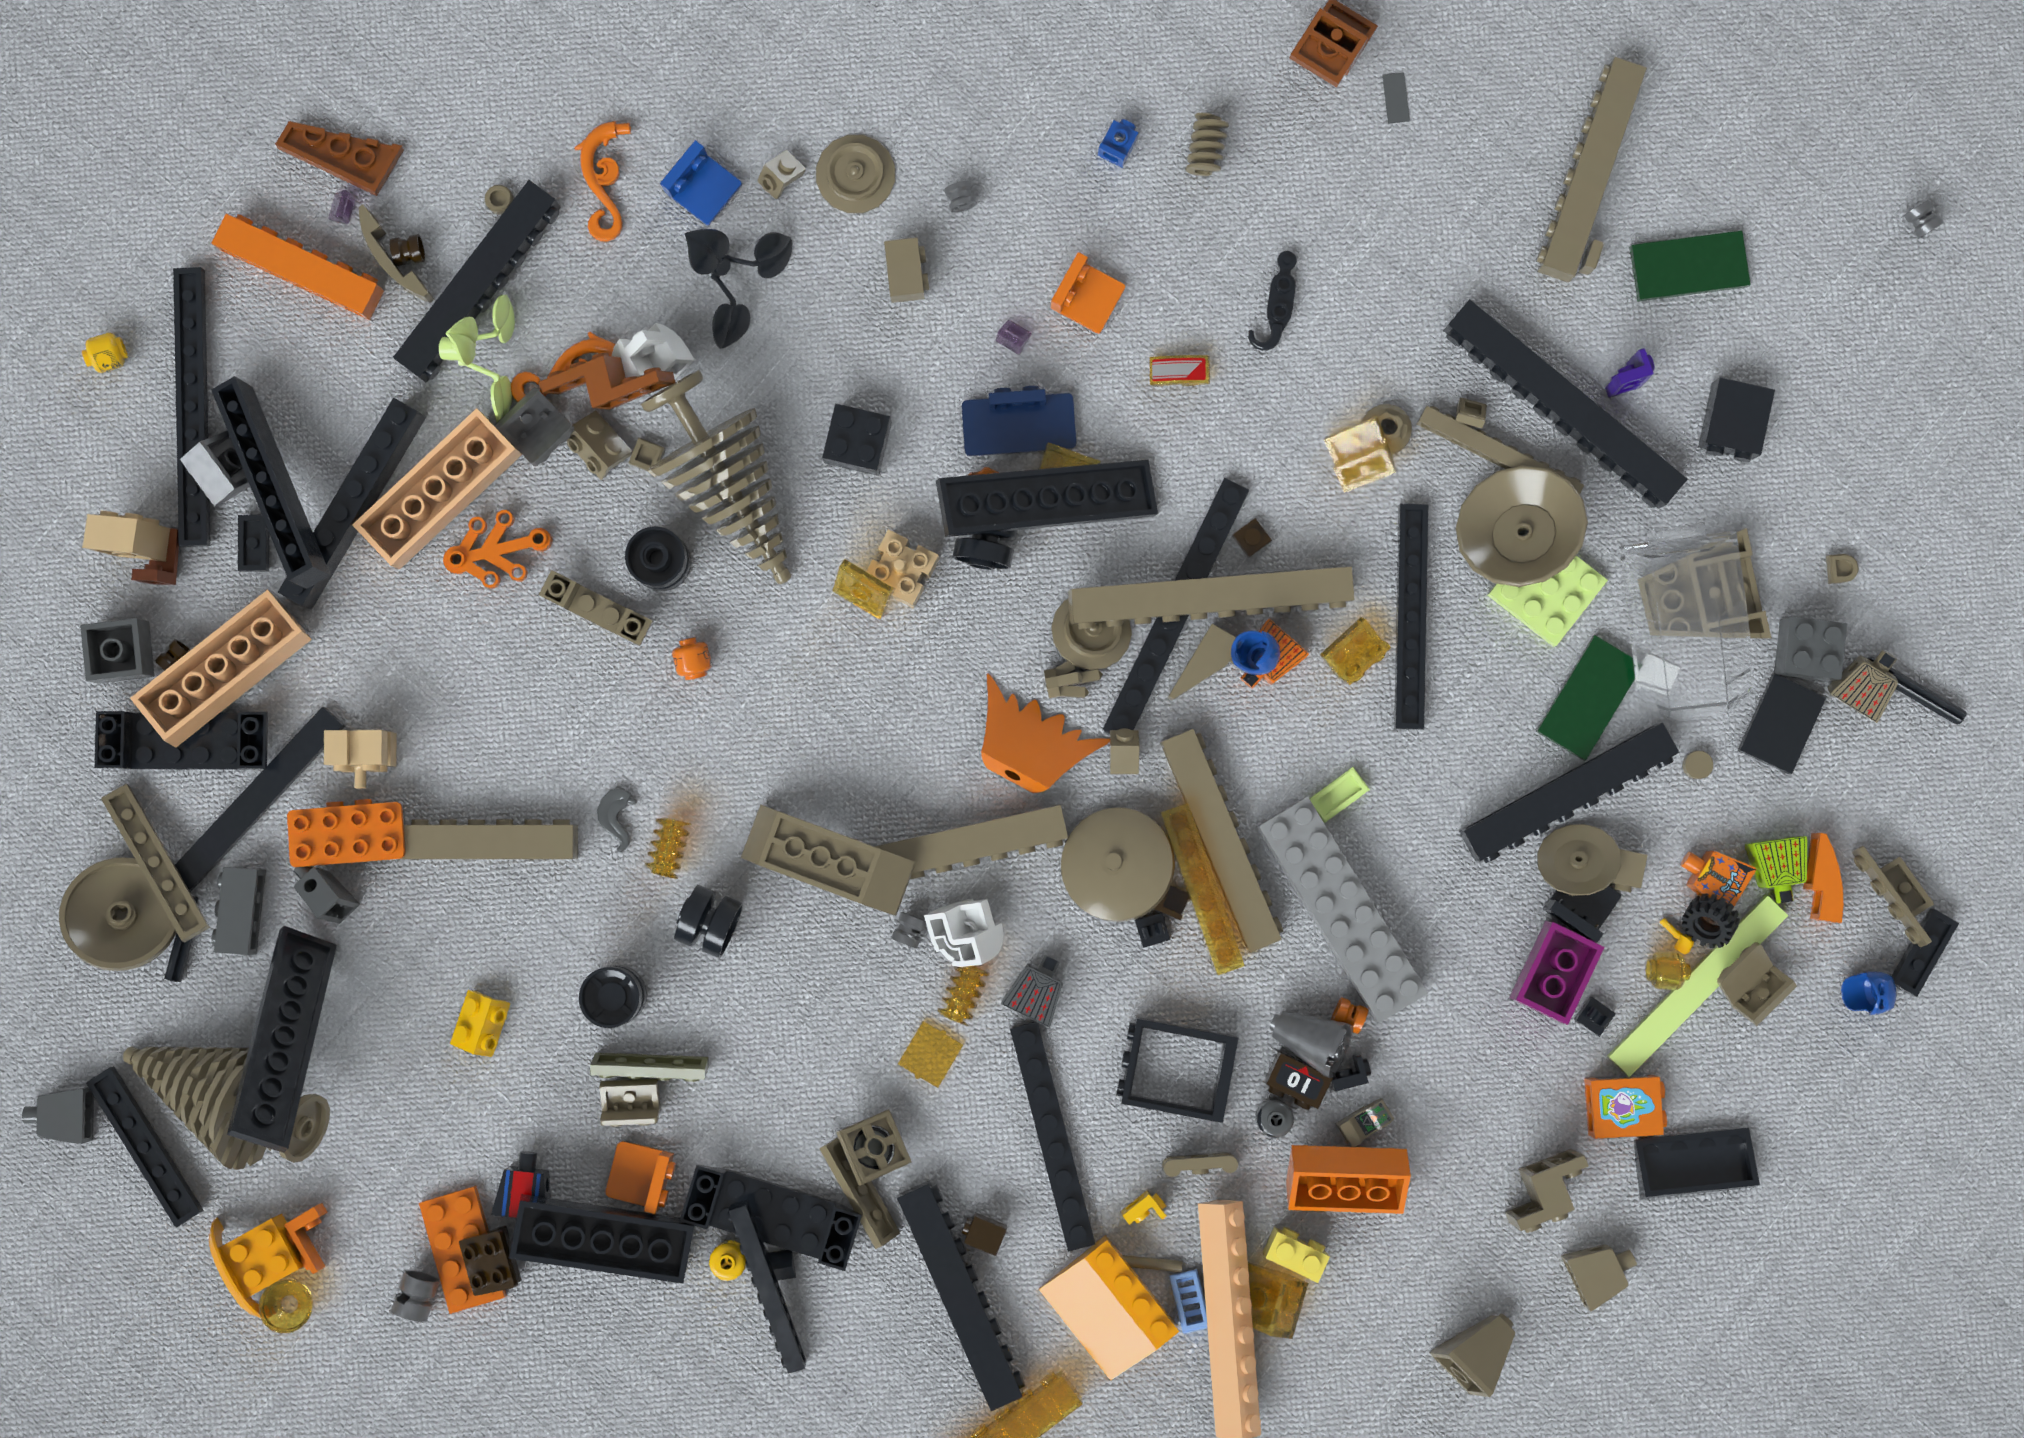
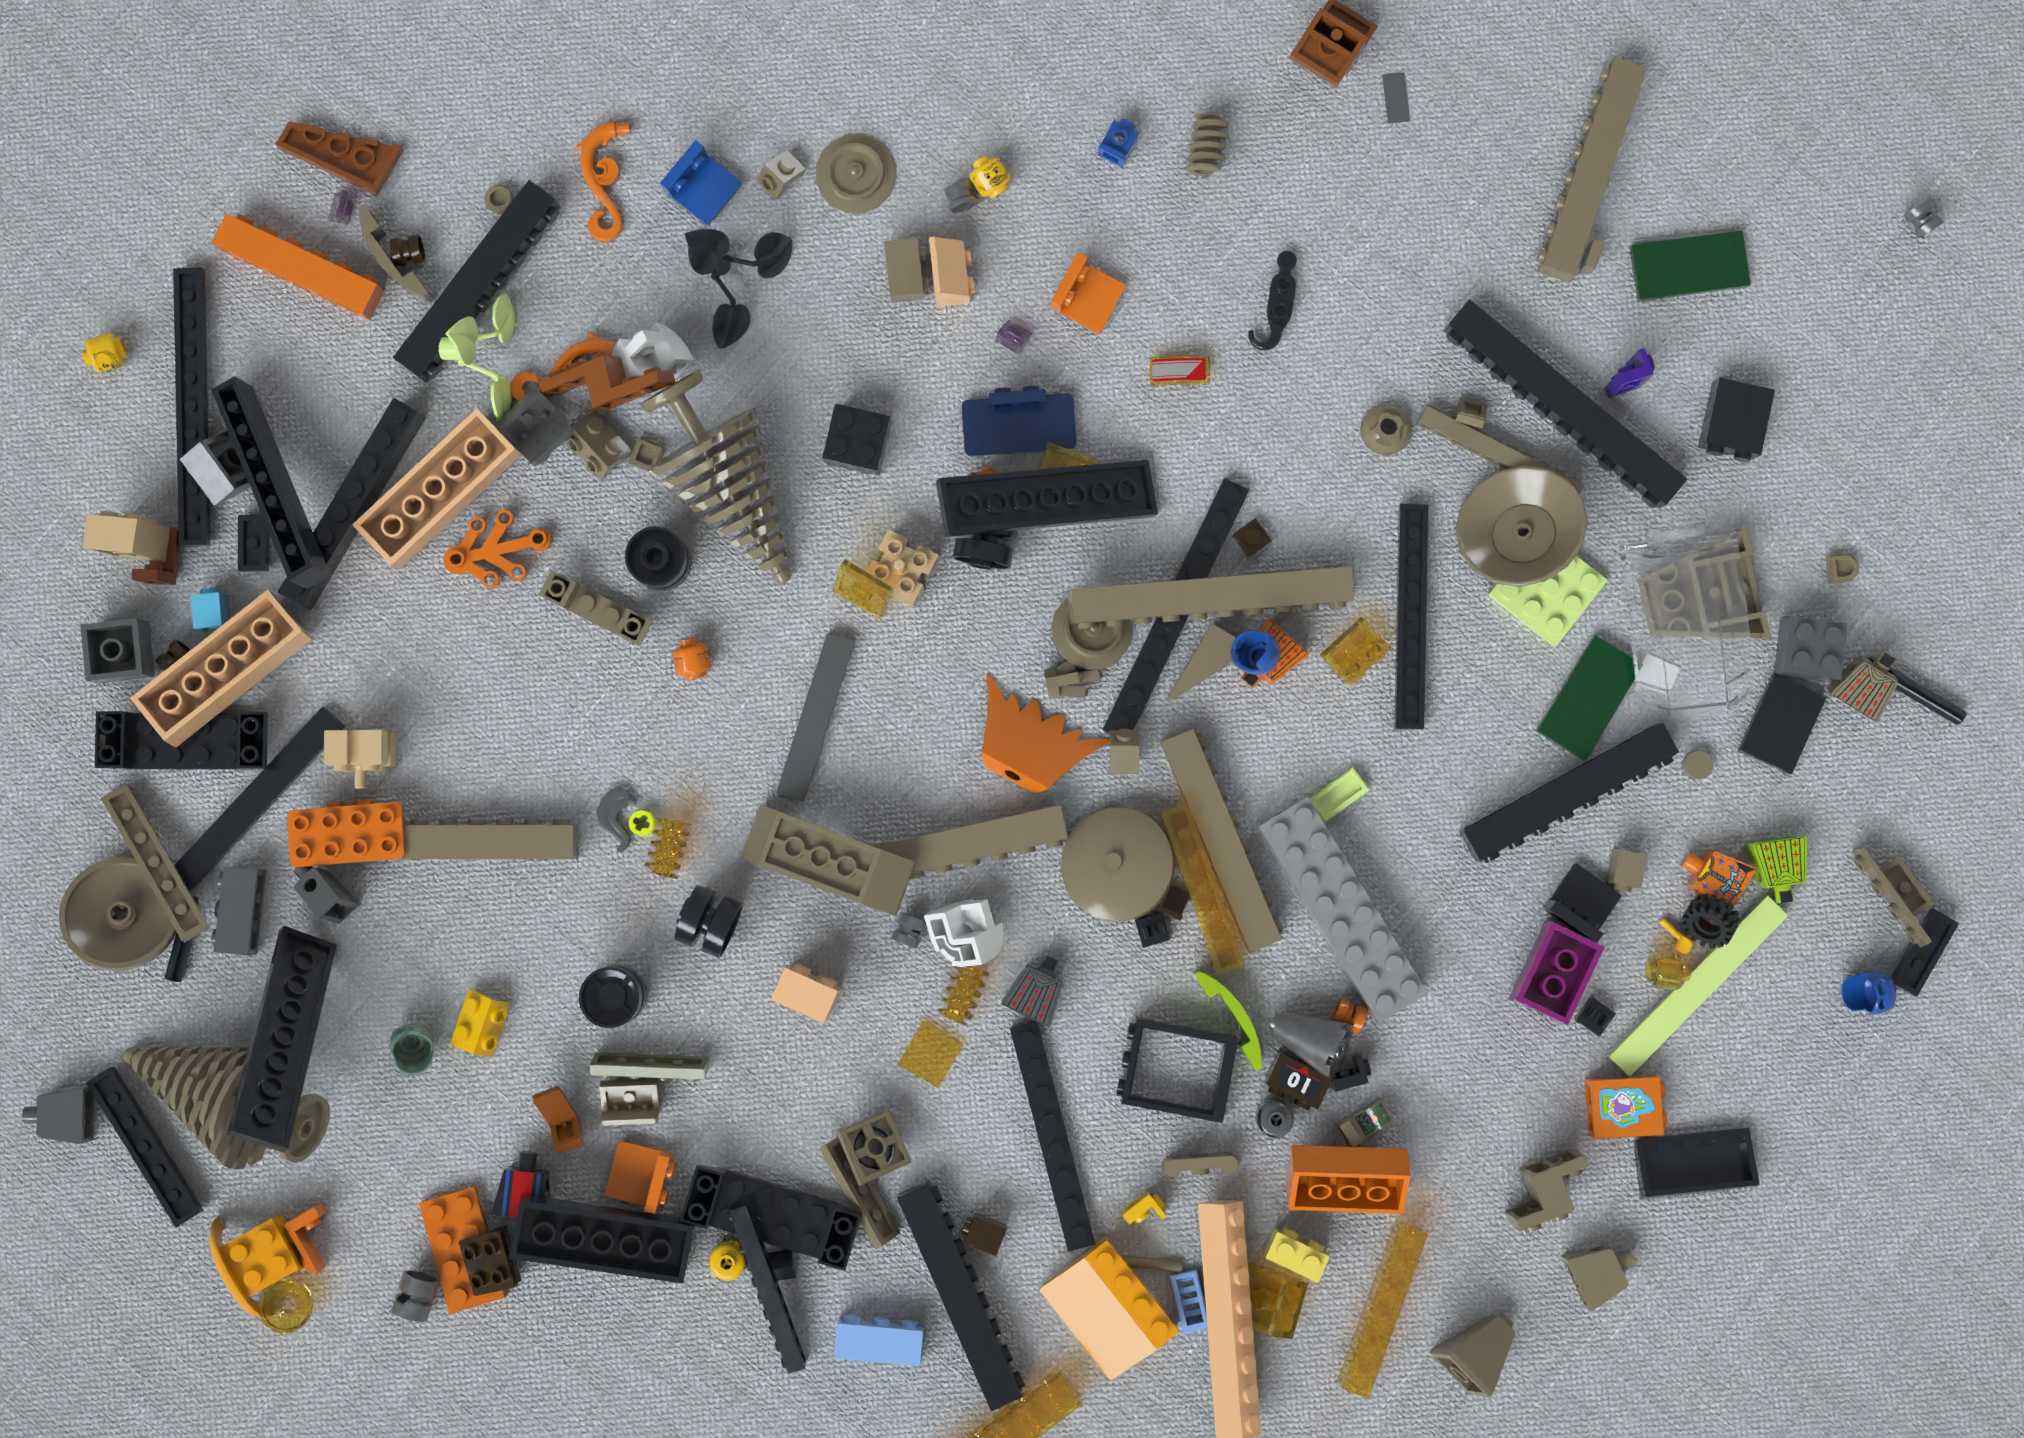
clear yellow slope [1324,416,1397,493] -> none
dark tan piece [1537,824,1621,895] -> none
dark tan bracket [1717,942,1797,1026] -> none
orange slope [1803,833,1844,923] -> none
none -> medium azure brick [190,588,230,632]
none -> sand green helmet [389,1023,434,1075]
none -> dark orange bracket [532,1086,584,1155]
none -> neon yellow bush [629,810,656,836]
none -> light nougat brick [771,963,842,1023]
none -> dark grey tile [776,632,855,802]
none -> light blue brick [834,1314,924,1366]
none -> light nougat slope [929,237,975,306]
none -> yellow head [969,155,1011,199]
none -> lime slope [1193,970,1262,1071]
none -> clear yellow brick [1337,1219,1428,1399]

